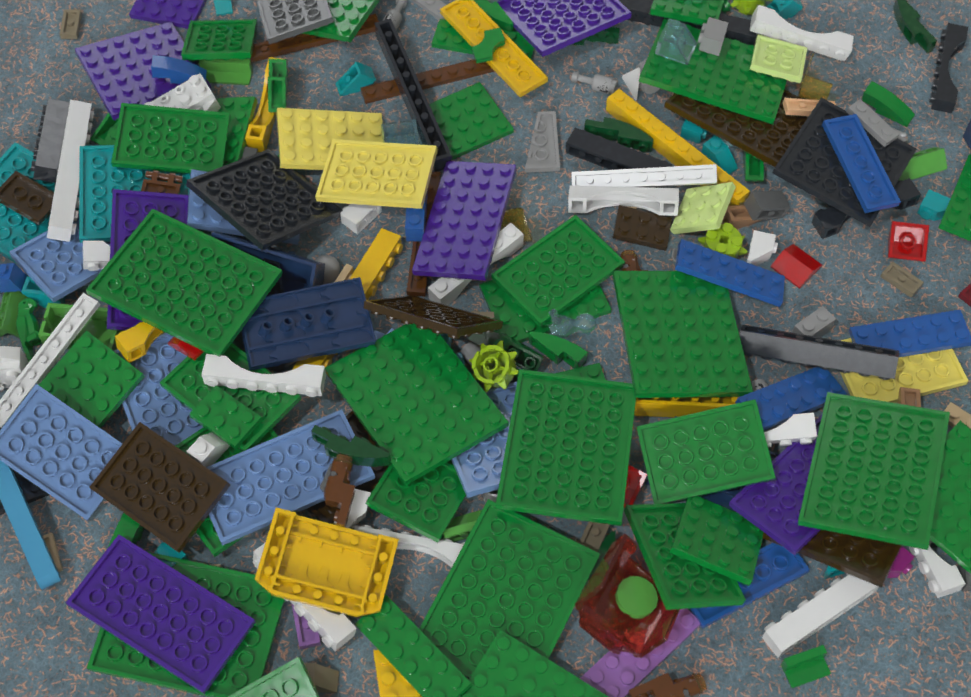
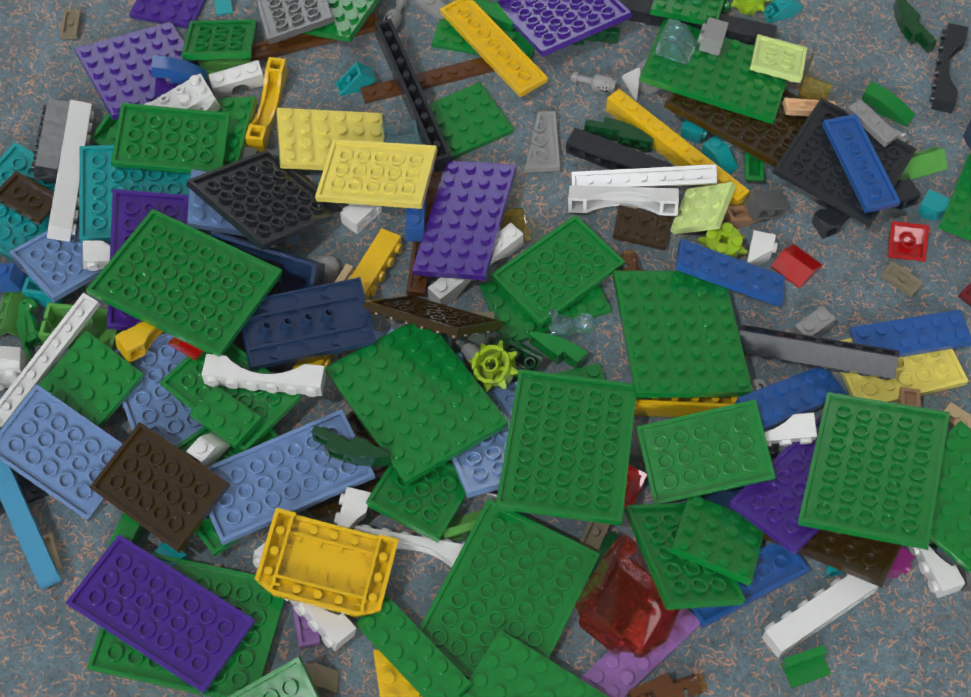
reddish brown plate [141,170,183,194] -> none
green slope [268,59,288,112] -> none
reddish brown plate [320,454,355,528] -> none
green tile [472,28,505,64] -> none
bright green tile [615,576,658,618] -> none
white arch [749,5,854,61] -> none
none -> white arch [209,60,264,98]

